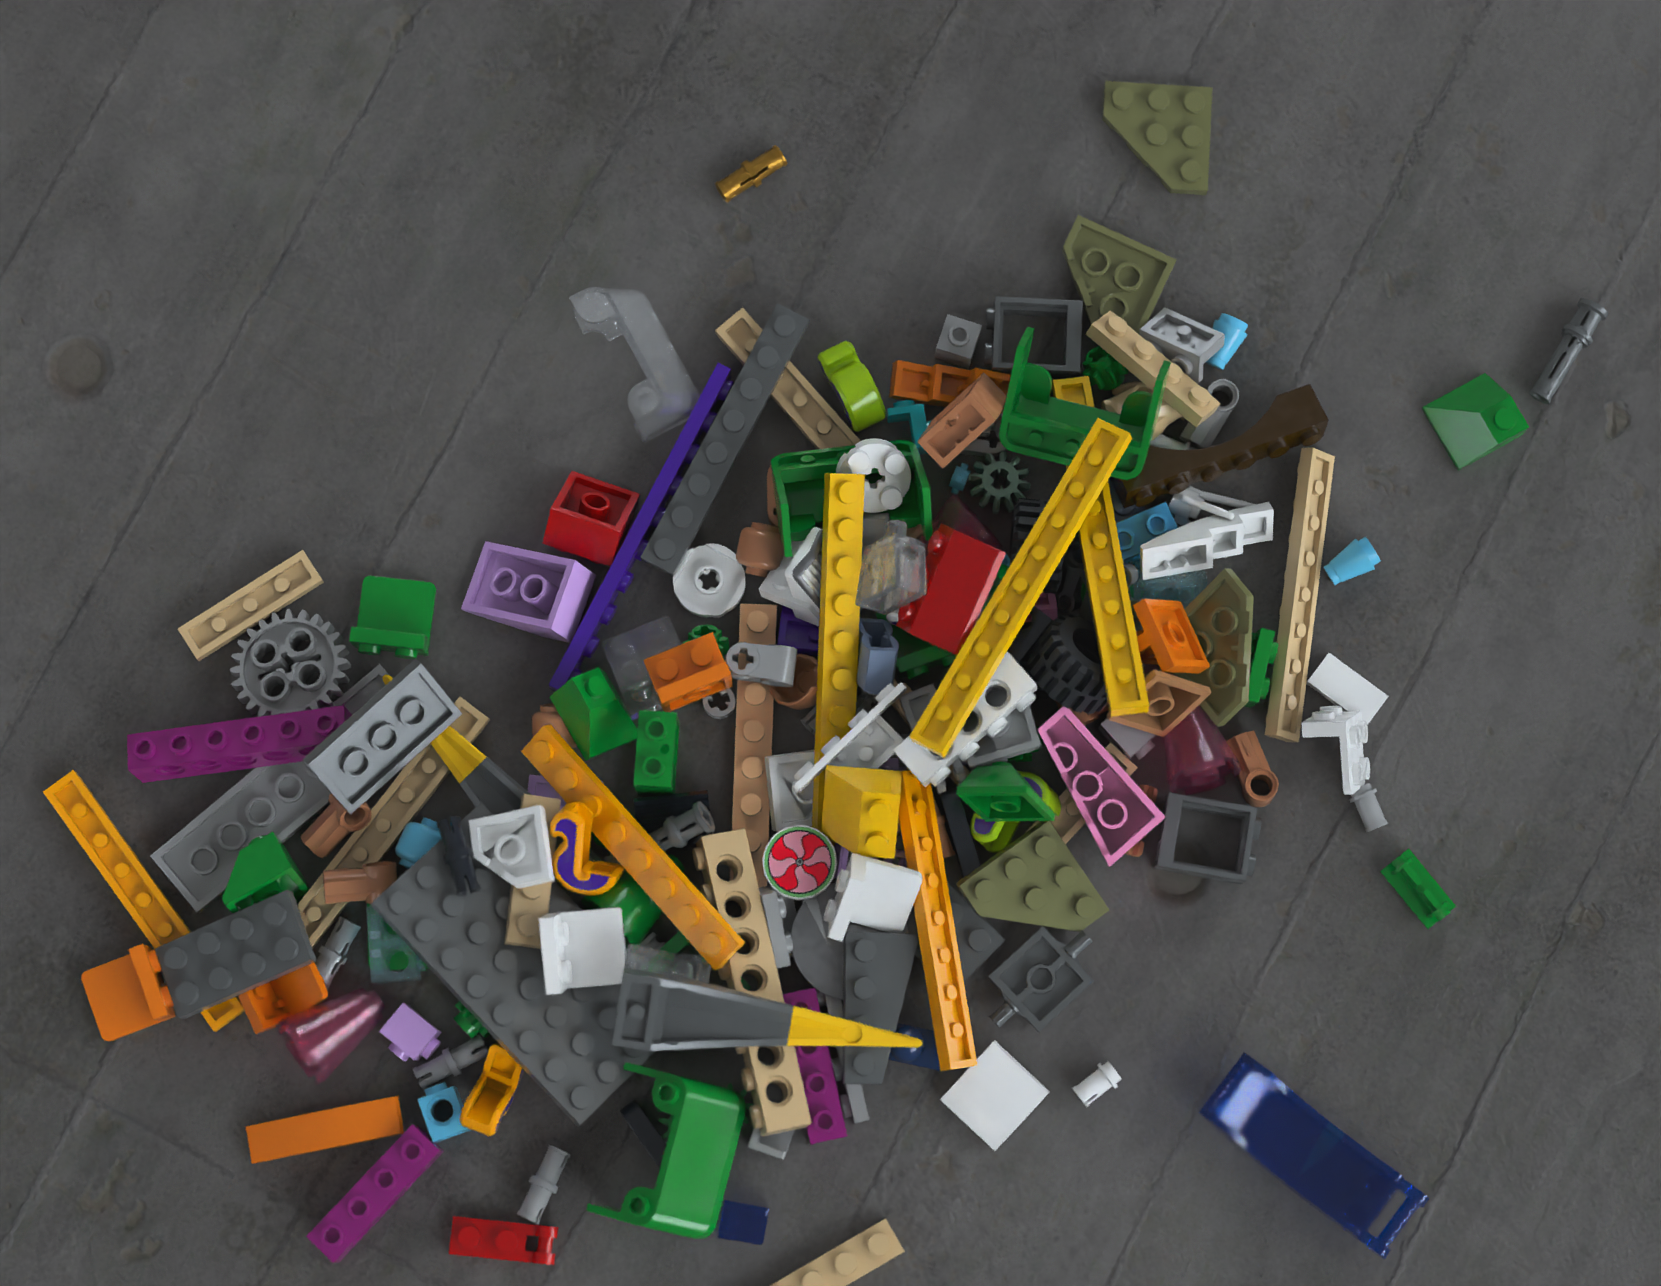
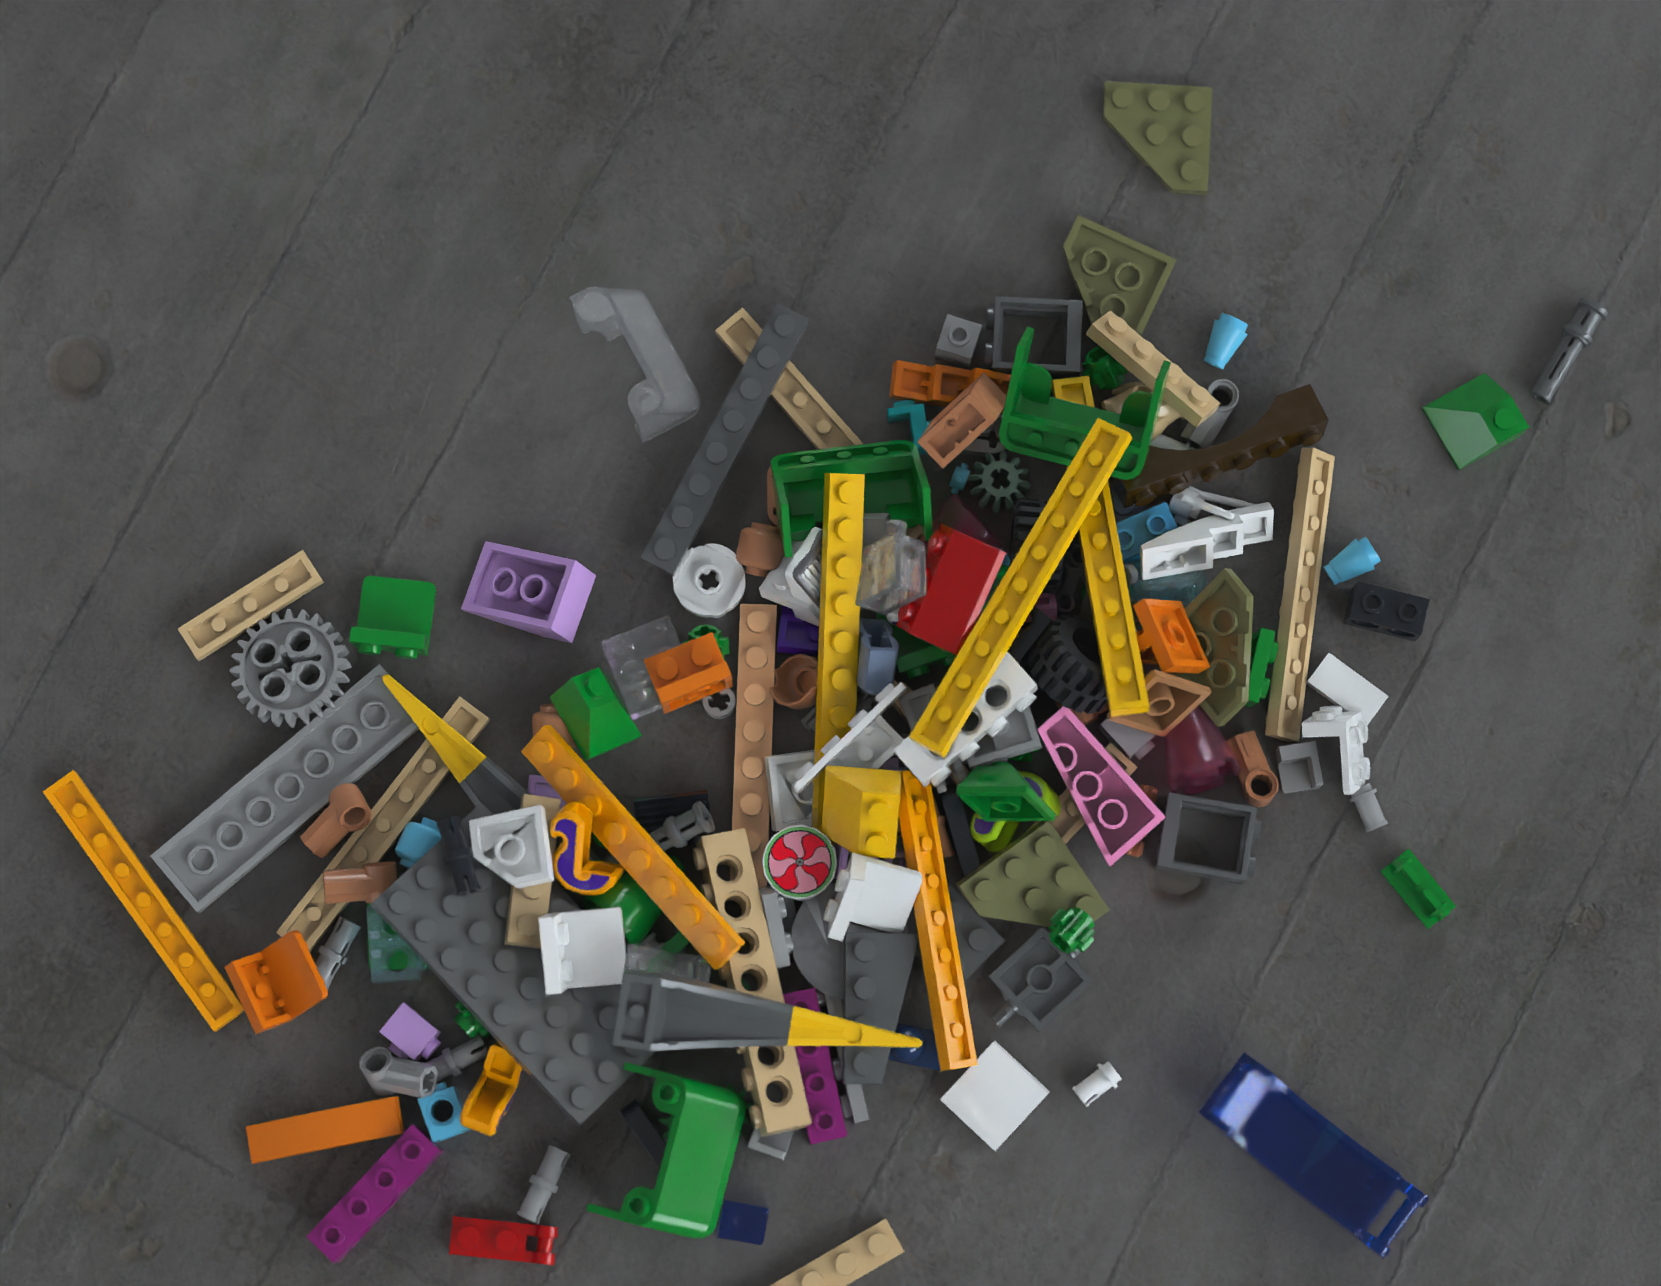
orange bracket [81,944,176,1042] -> none
magenta brick [127,705,352,783] -> none
dark grey plate [155,890,317,1019] -> none
green slope [222,832,310,914] -> none
clear pink cone [276,988,385,1085] -> none
plate [303,659,462,815] -> none
red slope [542,471,640,567] -> none
dark purple plate [549,363,734,692] -> none
green window [633,710,680,796] -> none
pearl gold pin [715,145,788,203] -> none
light grey piece [725,642,797,687] -> none
lime animal [817,341,886,432] -> none
white plate [836,439,911,513] -> none
light grey bracket [1139,308,1225,384] -> none
none -> light grey piece [359,1047,438,1098]
none -> green gear [1049,907,1095,953]
none -> light grey panel [1274,741,1323,794]
none -> black brick [1343,581,1430,642]

